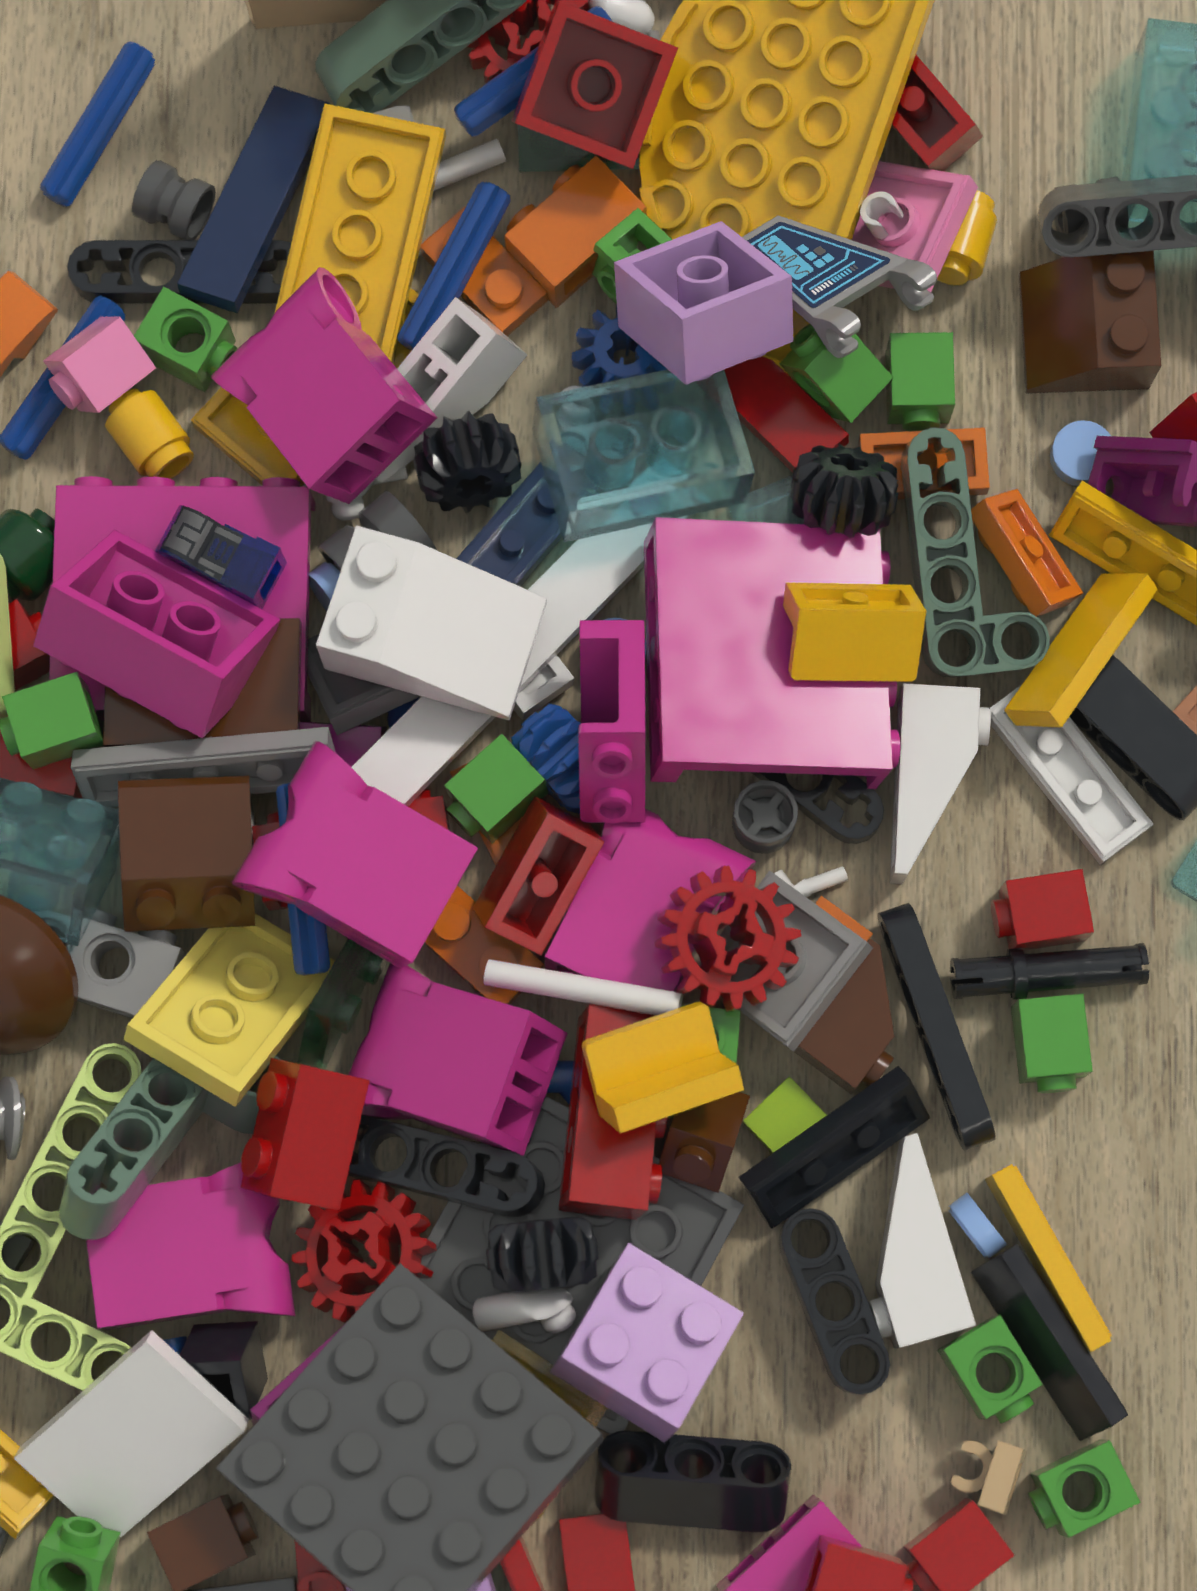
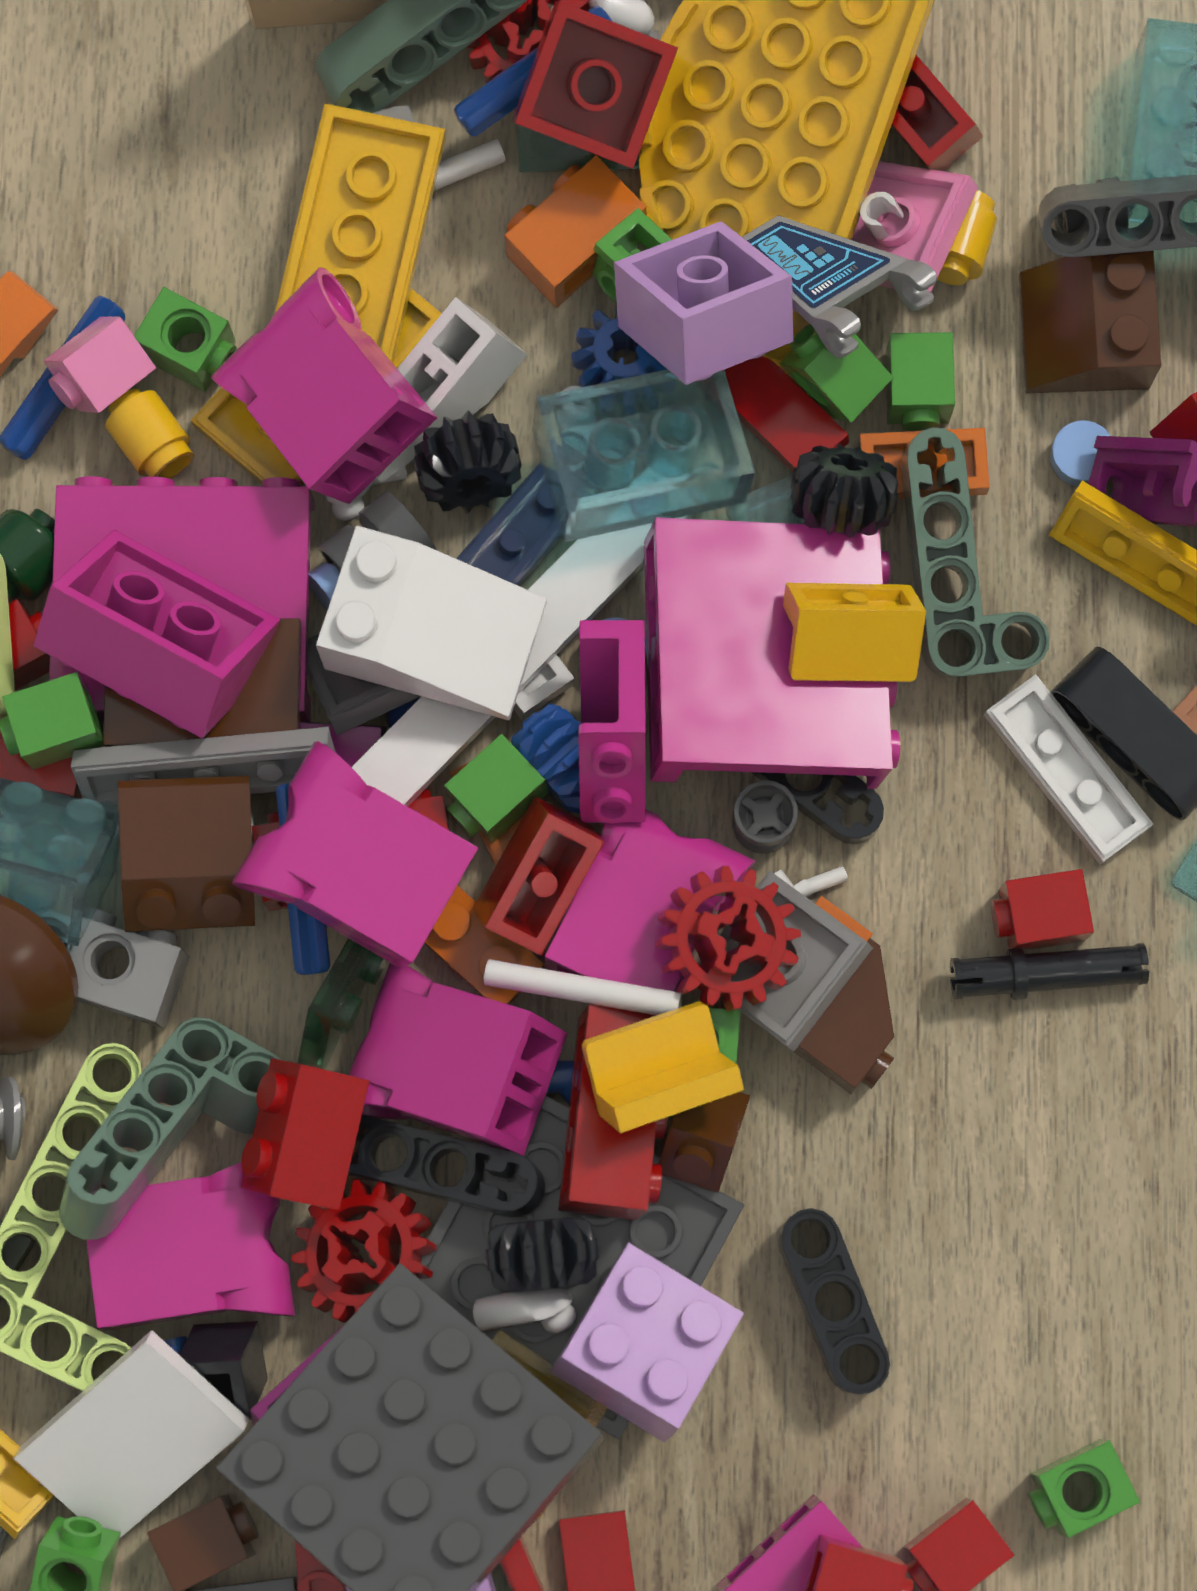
blue axle [40,41,155,207] -> none
black beam [67,240,291,304] -> none
light yellow plate [124,913,341,1107] -> none
dark grey wheel [132,160,216,240] -> none
leg [155,505,287,609] -> none
dark blue tile [177,85,330,313] -> none
blue axle [398,182,511,351] -> none
orange plate [420,207,548,336] -> none
black beam [594,1431,792,1533] -> none
black tile [738,1065,930,1229] -> none
lime tile [742,1076,827,1153] -> none
white slope [869,1133,976,1349] -> none
black beam [877,903,996,1151] -> none
white slope [890,683,991,884] -> none
bright green brick [937,1315,1043,1424] -> none
light blue tile [948,1192,1008,1258] -> none
tan tile [950,1440,1027,1515] -> none
orange plate [971,489,1083,617] -> none
black tile [971,1244,1128,1441] -> none
yellow tile [985,1164,1112,1352] -> none
yellow tile [1004,573,1158,728] -> none
bright green brick [1011,994,1093,1093] -> none

